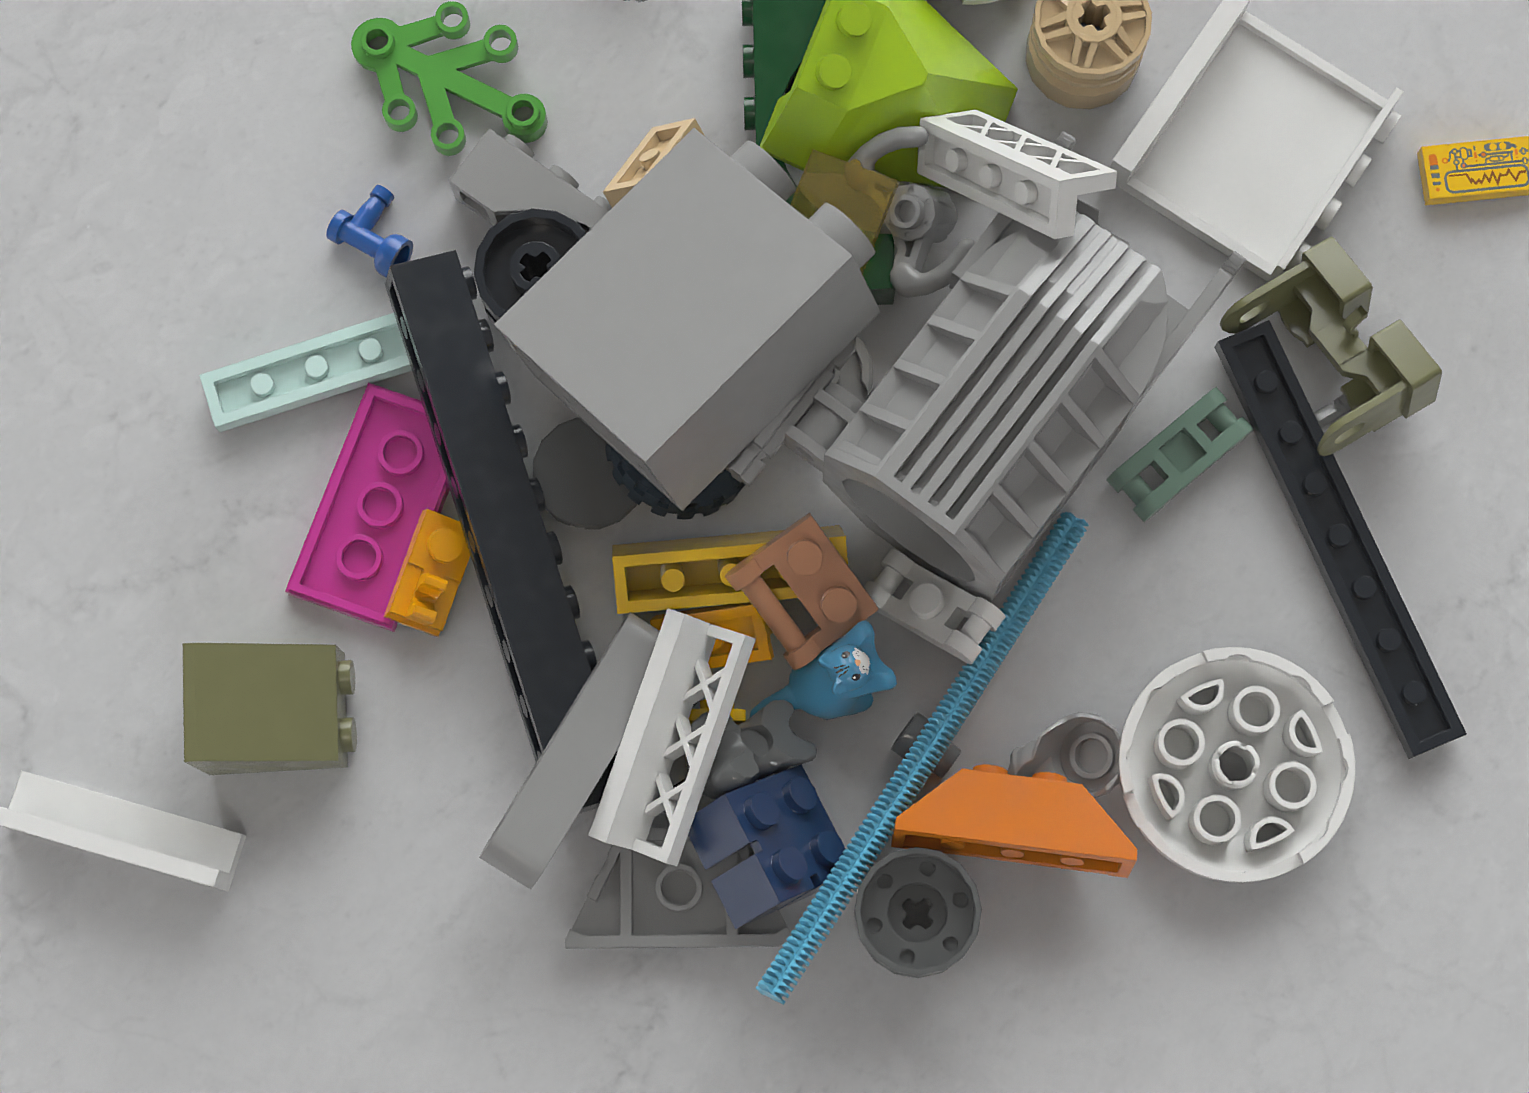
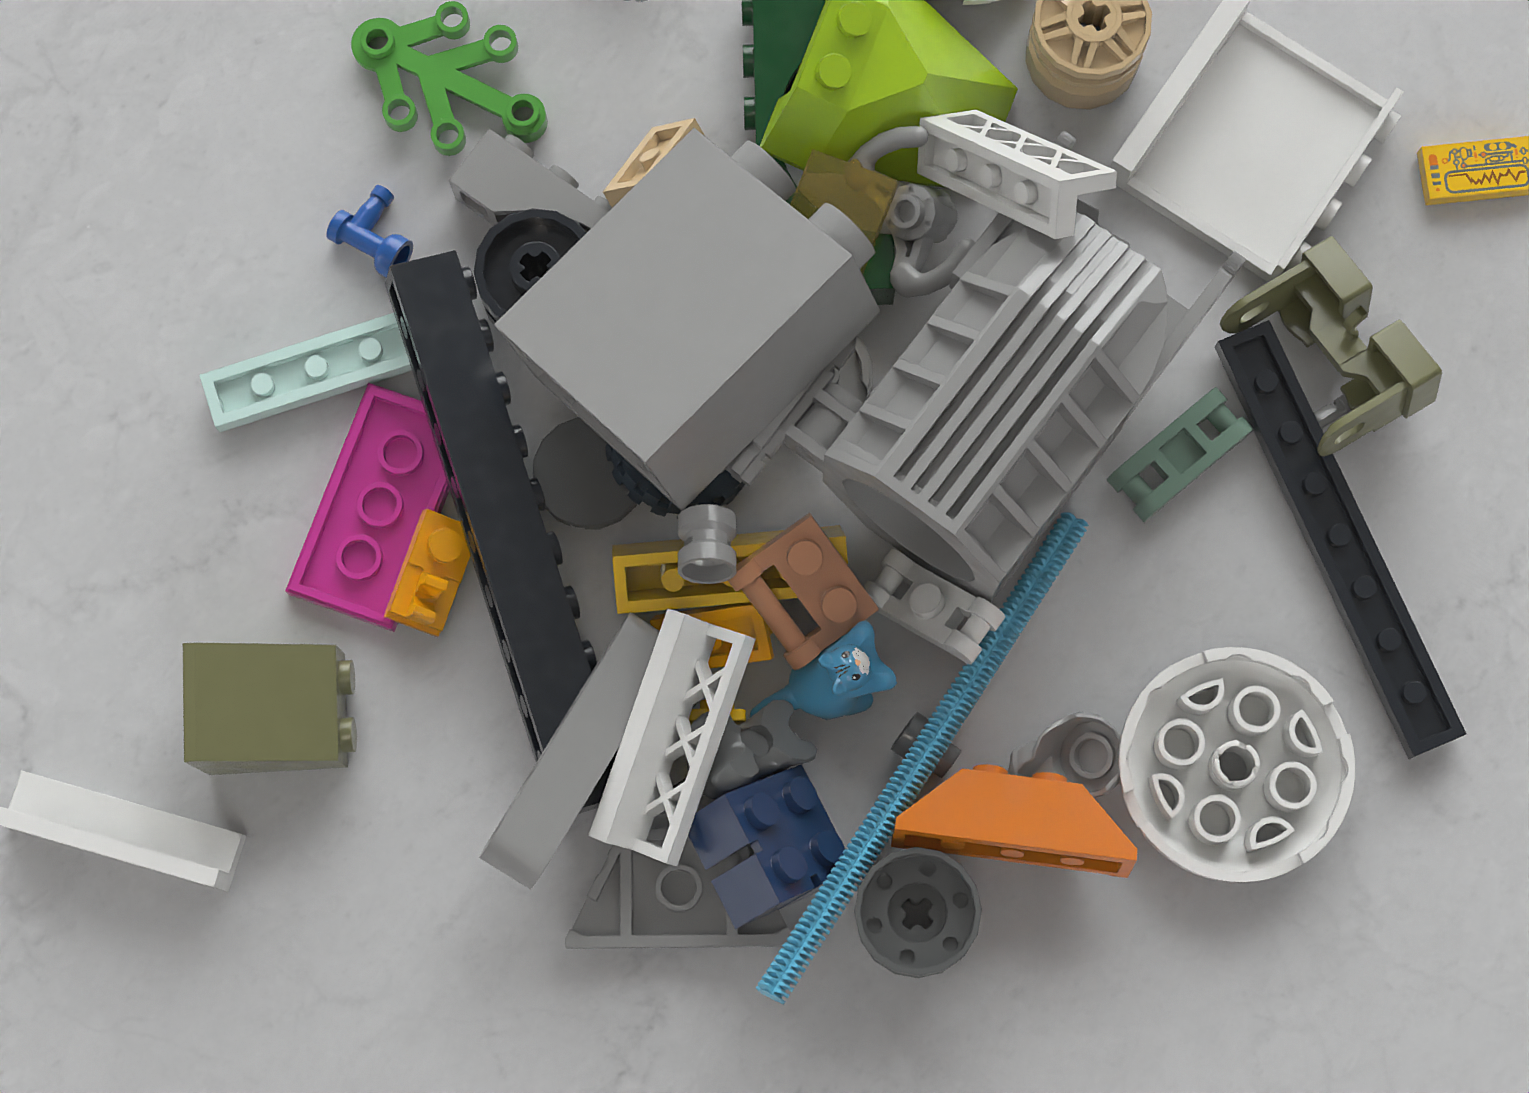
none -> light grey wheel [678,504,736,584]

